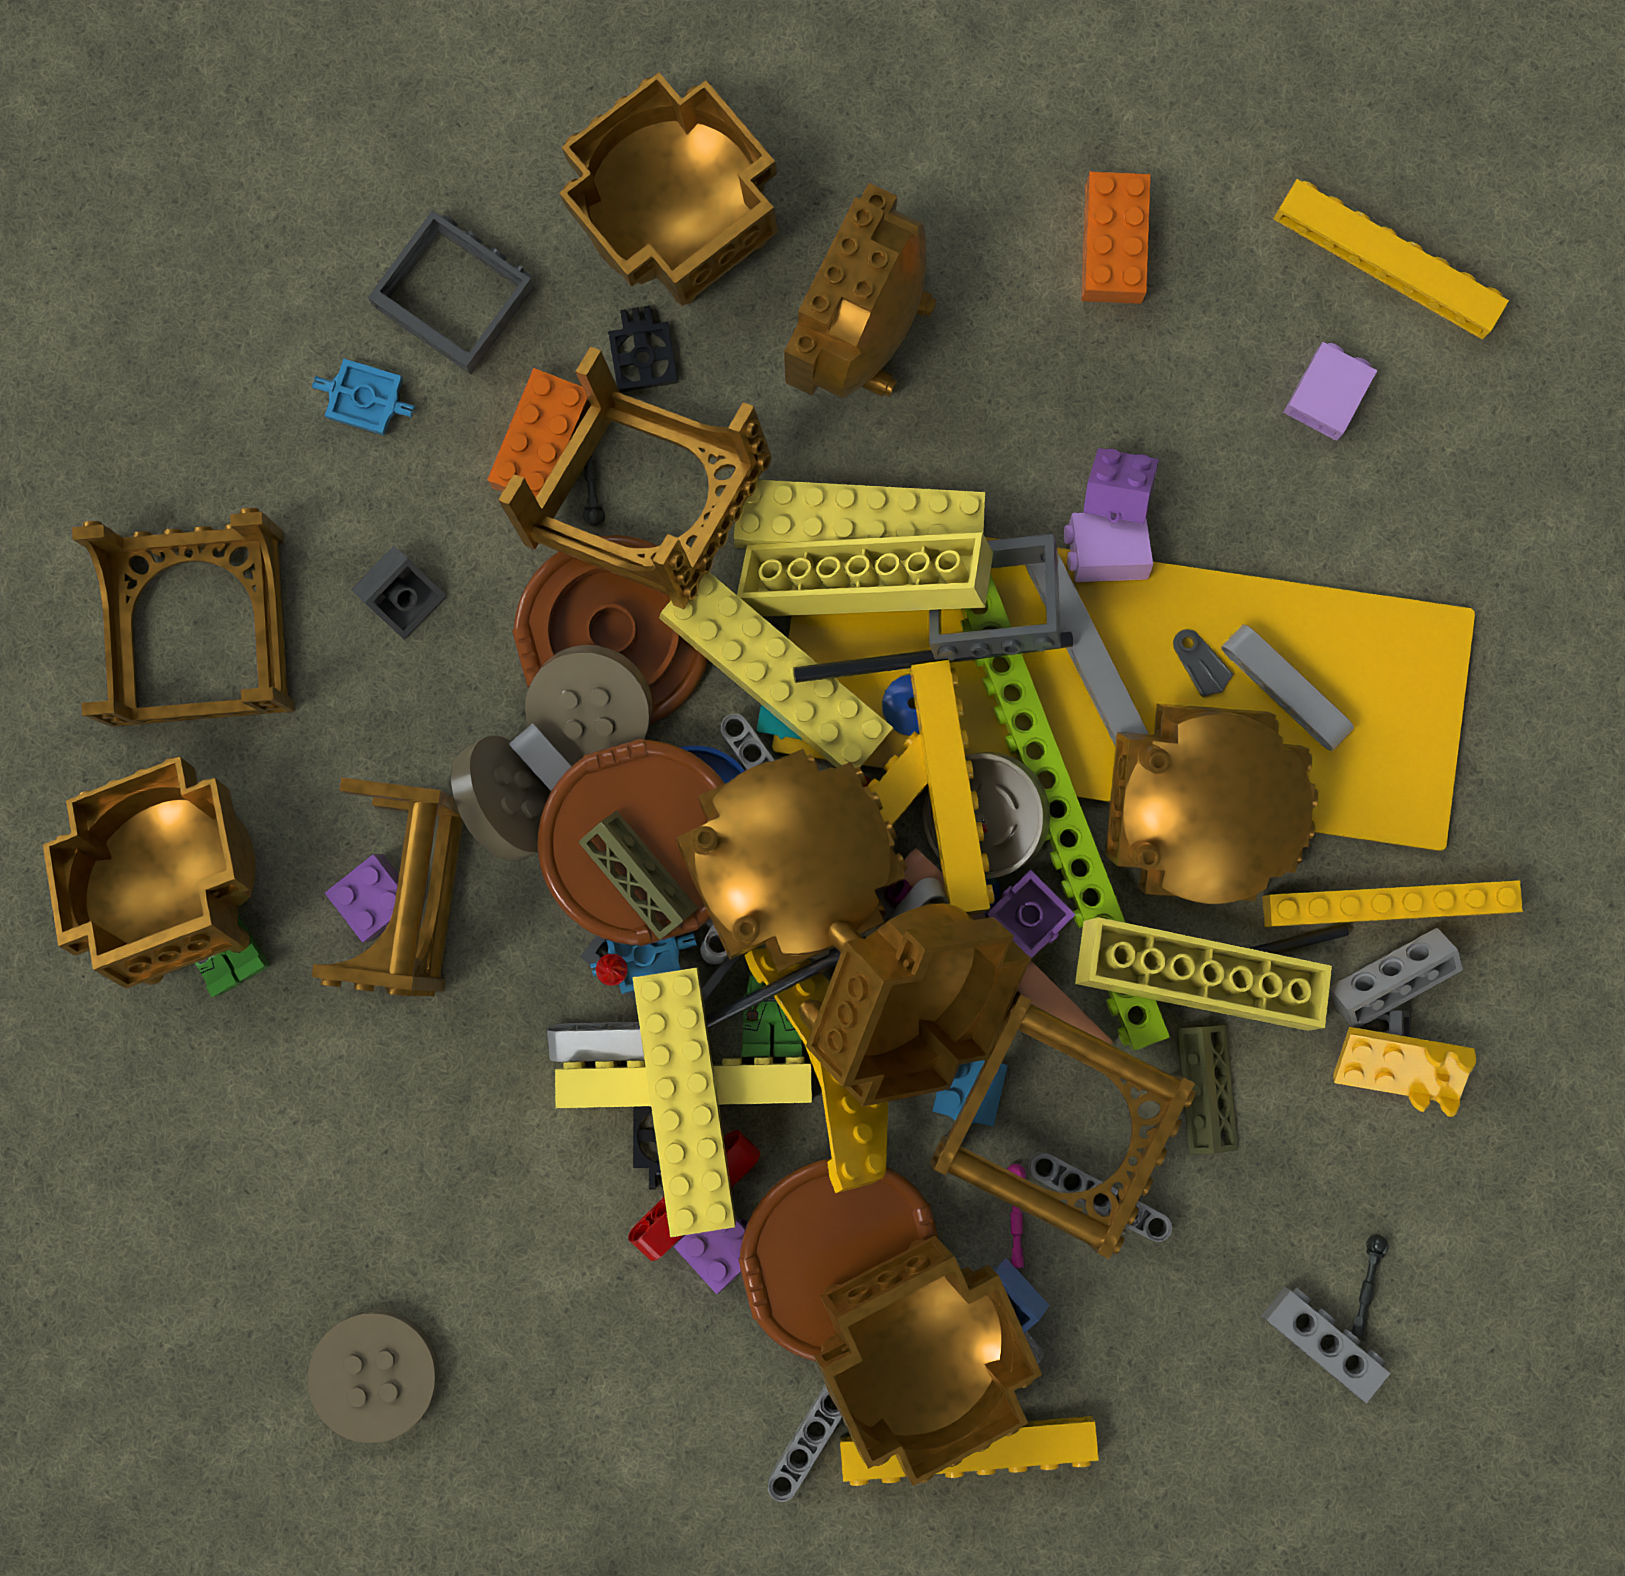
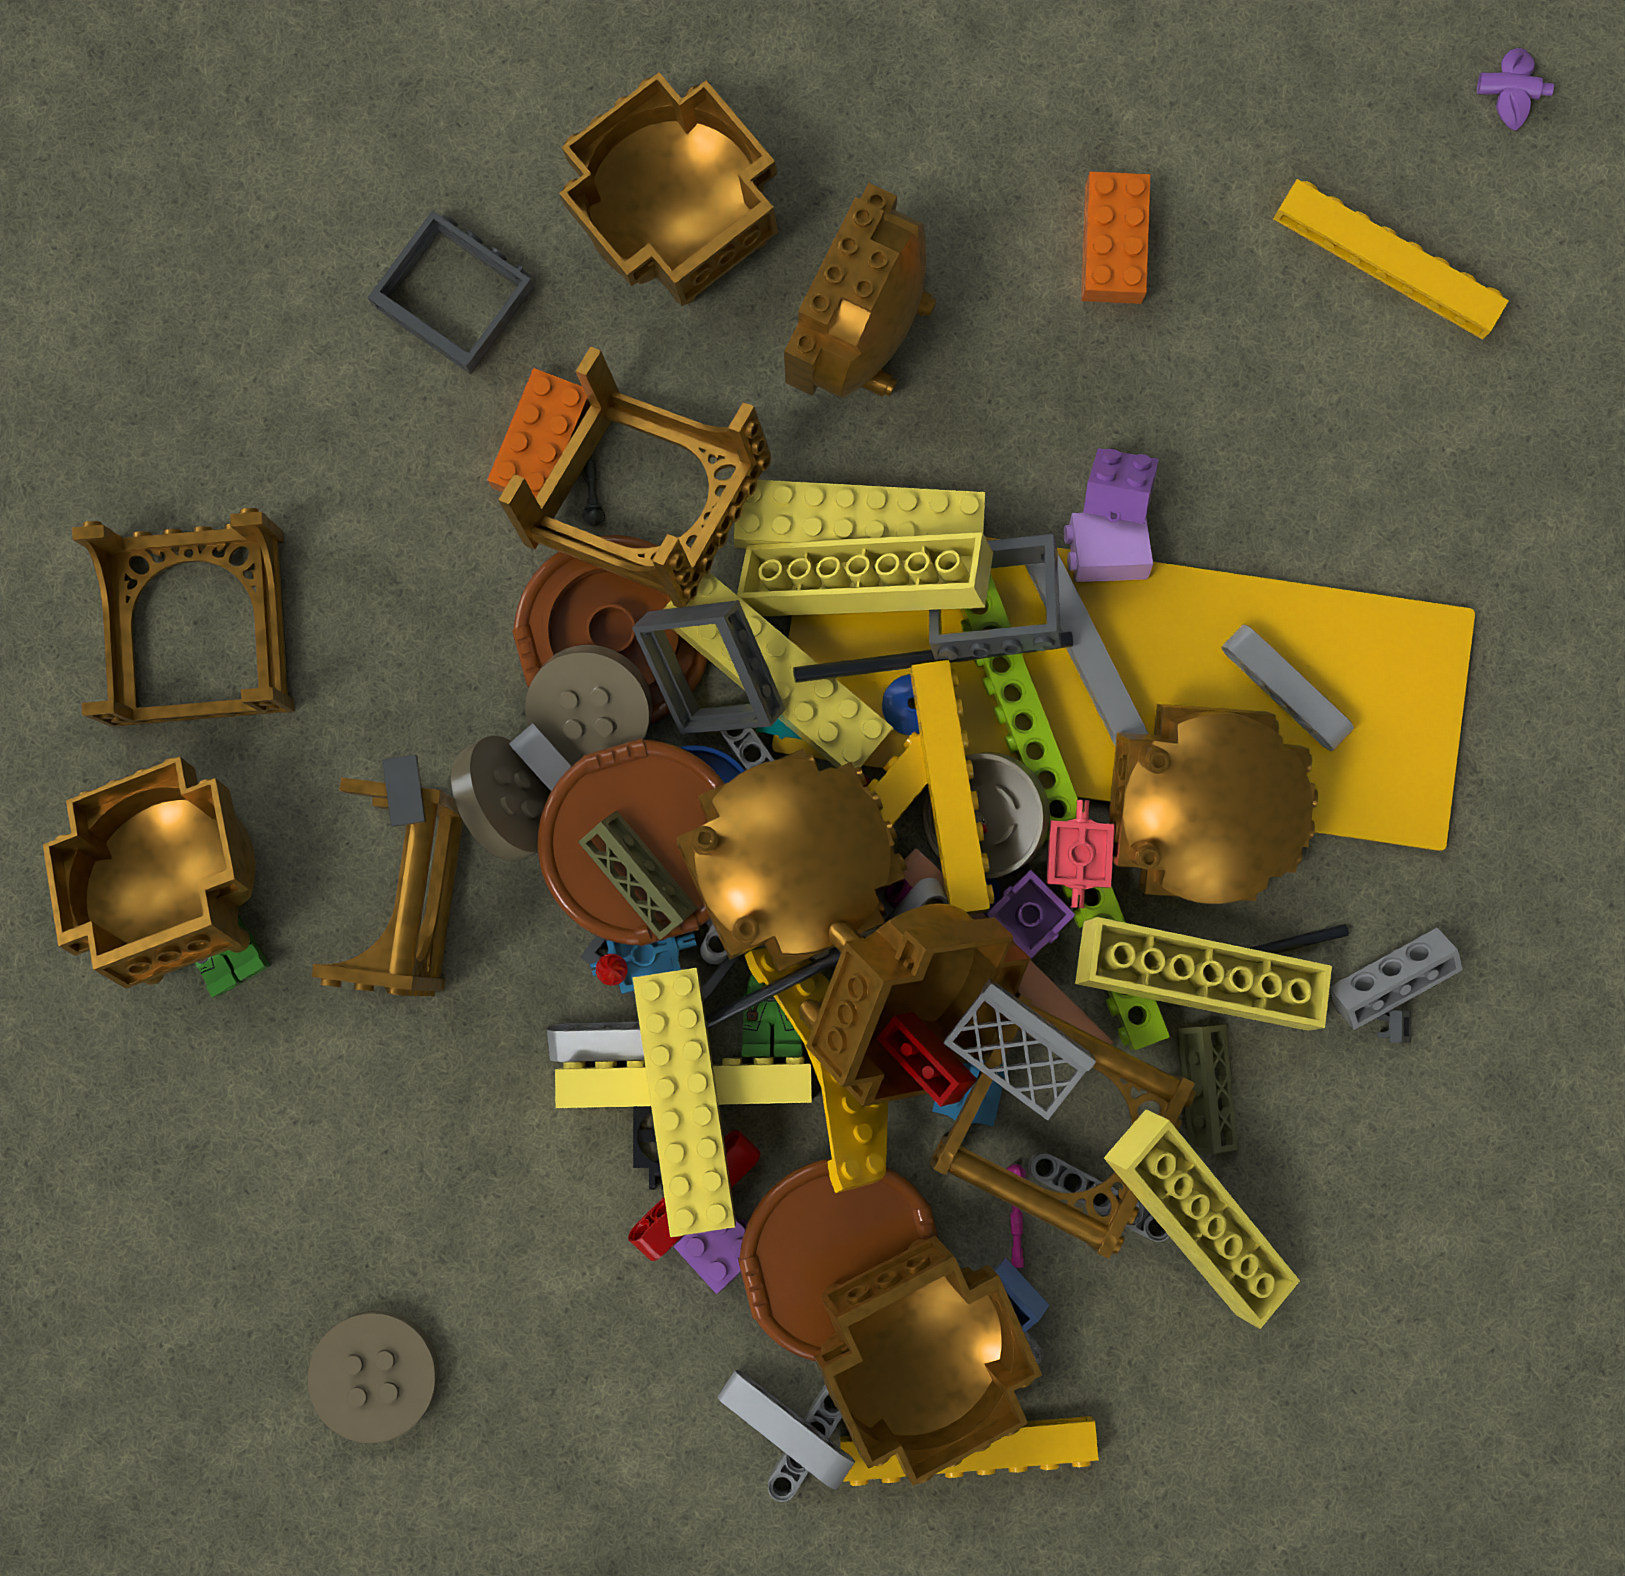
dark azure plate [312,358,415,436] -> none
medium lavender brick [325,854,399,942] -> none
dark grey slope [351,546,447,639] -> none
black piece [608,305,678,393] -> none
dark grey piece [1173,629,1233,697] -> none
light grey brick [1261,1286,1391,1403] -> none
yellow brick [1262,880,1523,927] -> none
lavender brick [1283,342,1377,441] -> none
yellow hinge [1333,1027,1476,1117] -> none
pearl dark grey piece [1351,1234,1389,1337] -> none
none -> dark grey tile [382,755,426,827]
none -> dark grey window [632,600,786,734]
none -> light grey beam [717,1370,855,1490]
none -> red brick [877,1012,977,1107]
none -> light grey fence [943,978,1096,1120]
none -> coral plate [1046,800,1114,908]
none -> light yellow brick [1104,1110,1300,1329]
none -> medium lavender plant [1477,48,1554,131]

